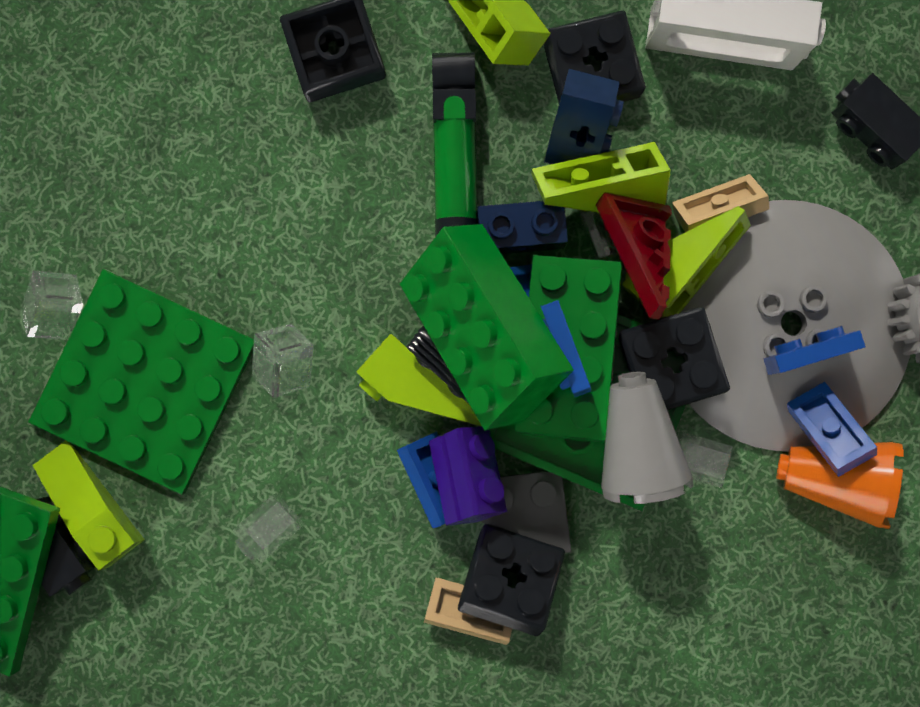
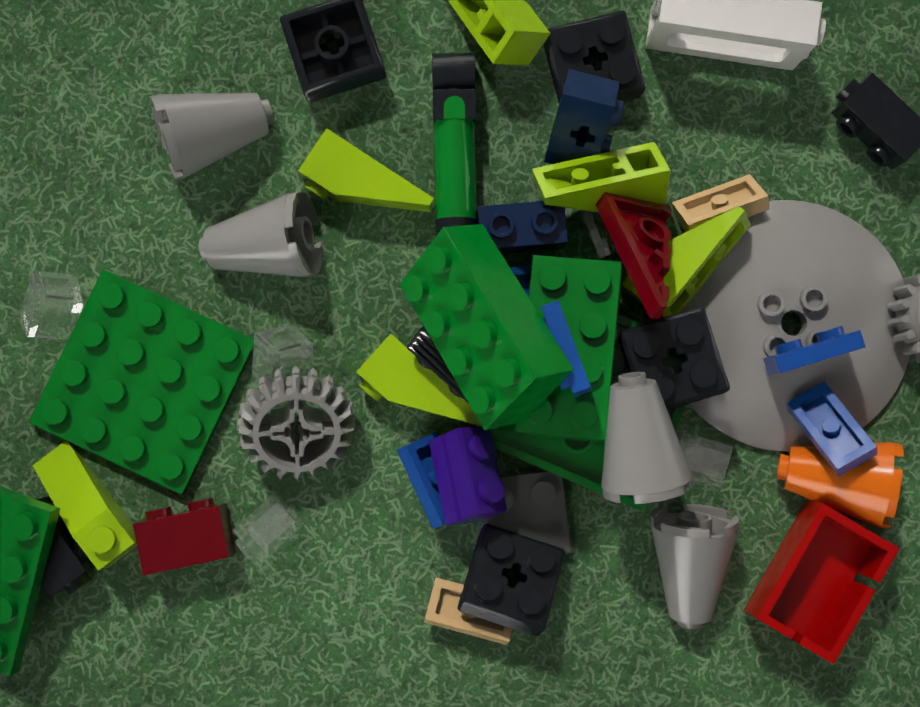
none -> dark red brick [133,497,236,576]
none -> light grey cone [149,93,274,181]
none -> light grey cone [199,192,323,277]
none -> light grey gear [237,365,356,482]
none -> lime slope [298,128,435,212]
none -> light grey cone [650,504,739,629]
none -> red piece [744,499,900,664]

